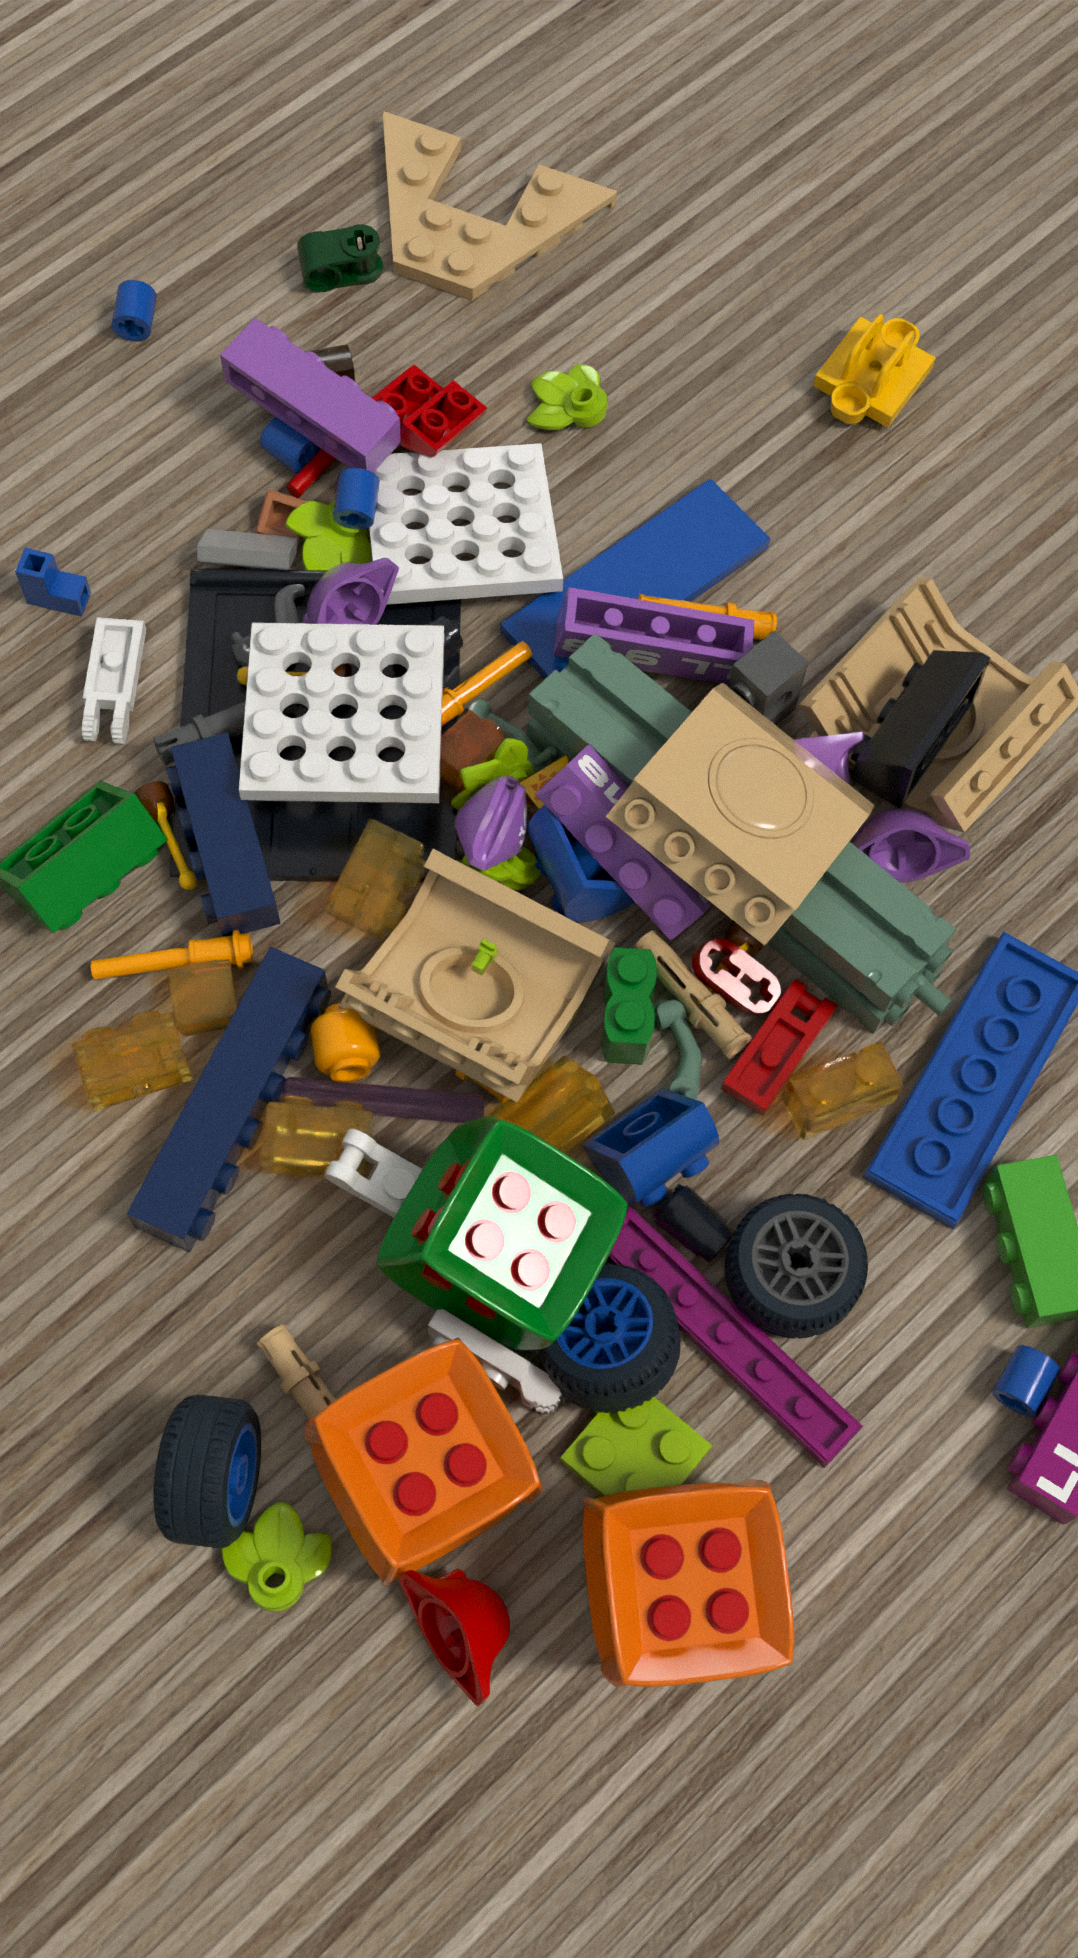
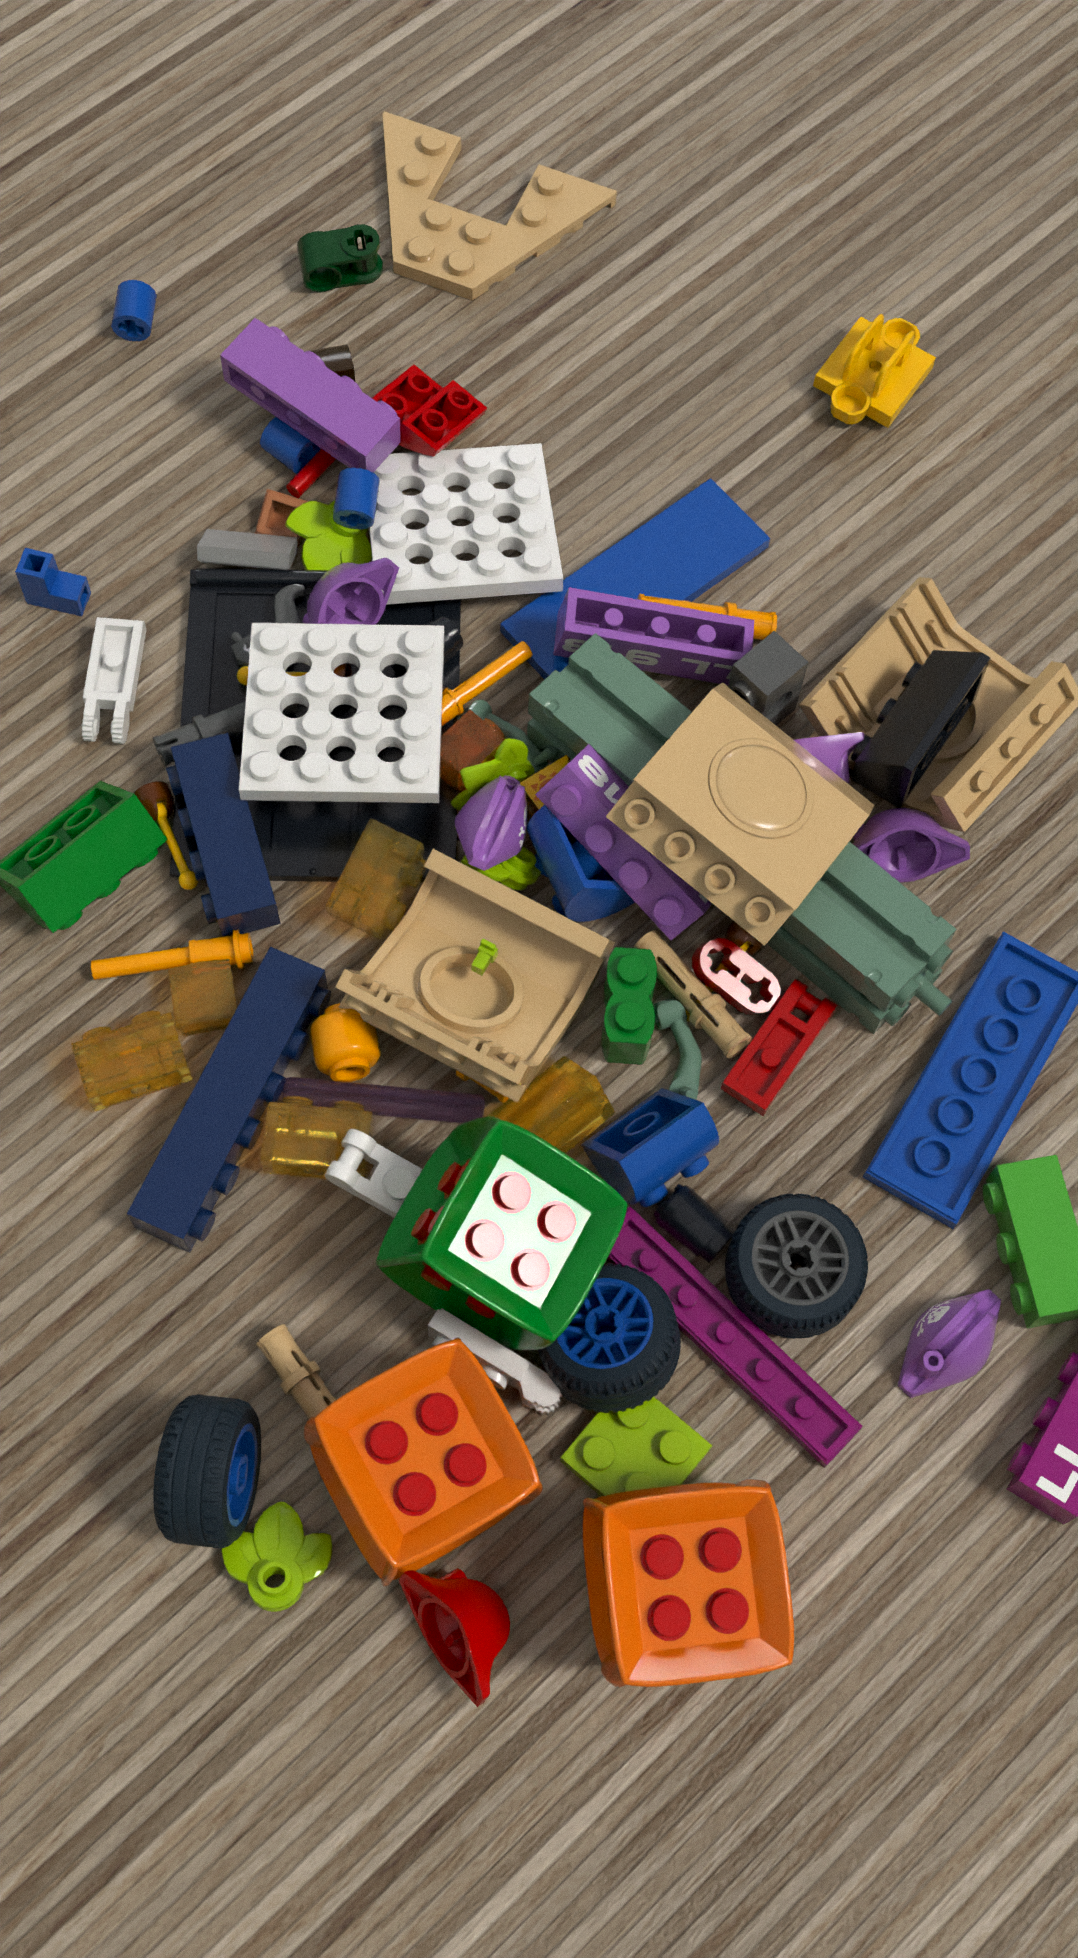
lime plate [527,364,609,430] -> none
clear yellow brick [781,1041,903,1141] -> none
blue gear [992,1345,1060,1417] -> none
none -> medium lavender hat [898,1289,1001,1398]

